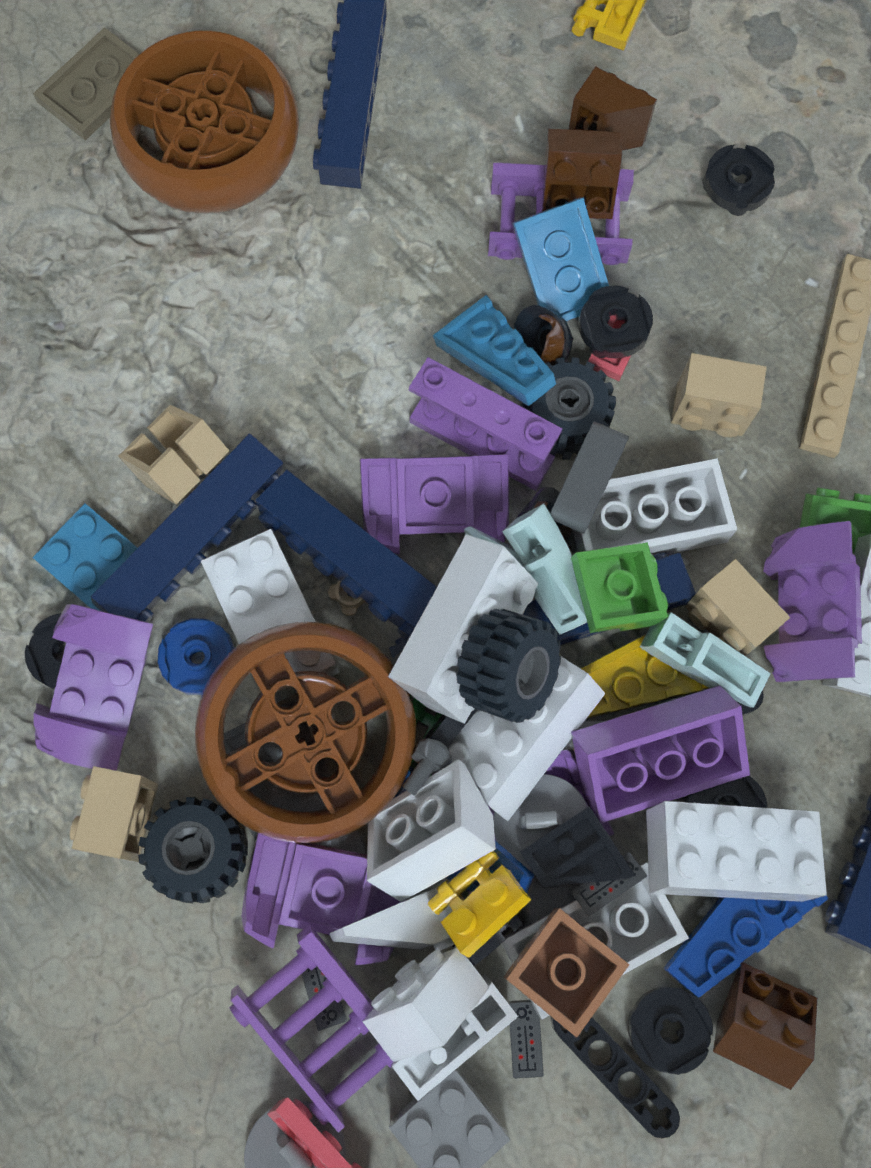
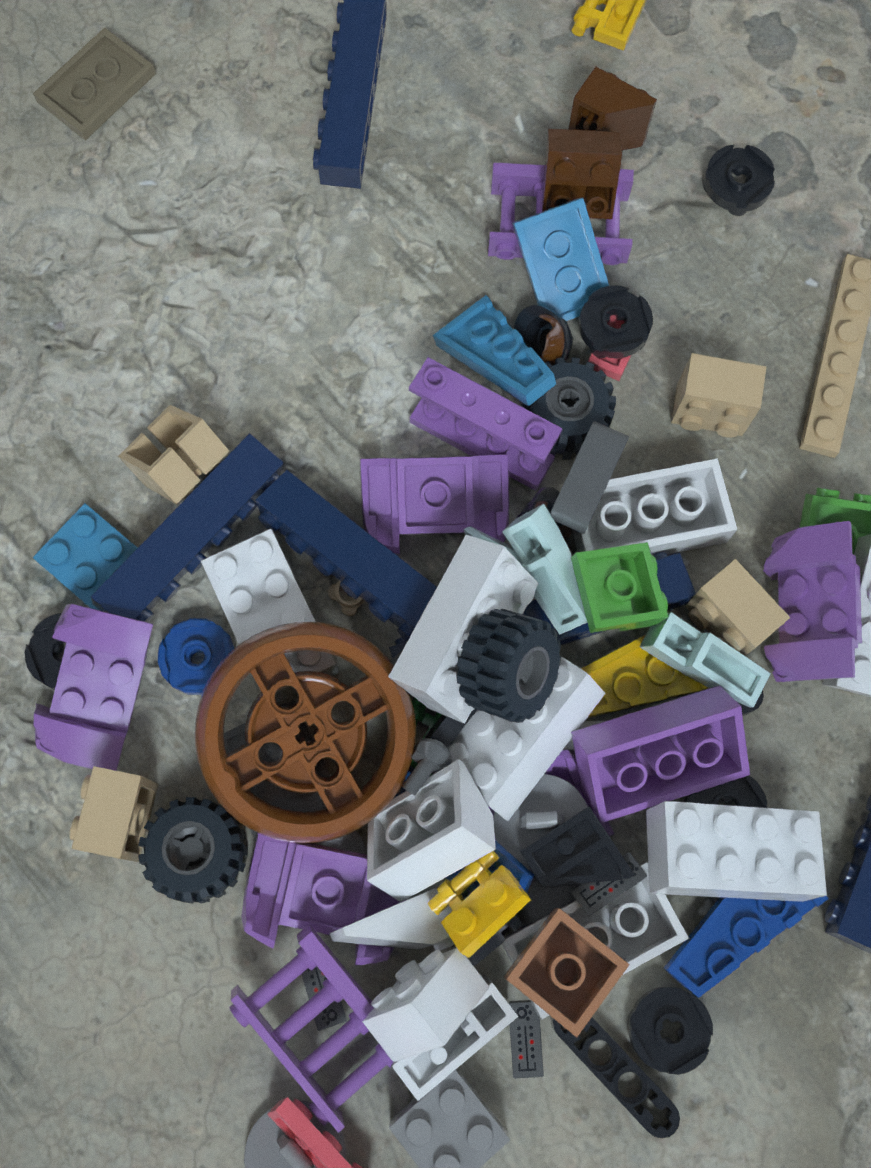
dark orange wheel [110,31,299,214] -> none
reddish brown slope [713,962,818,1090] -> none

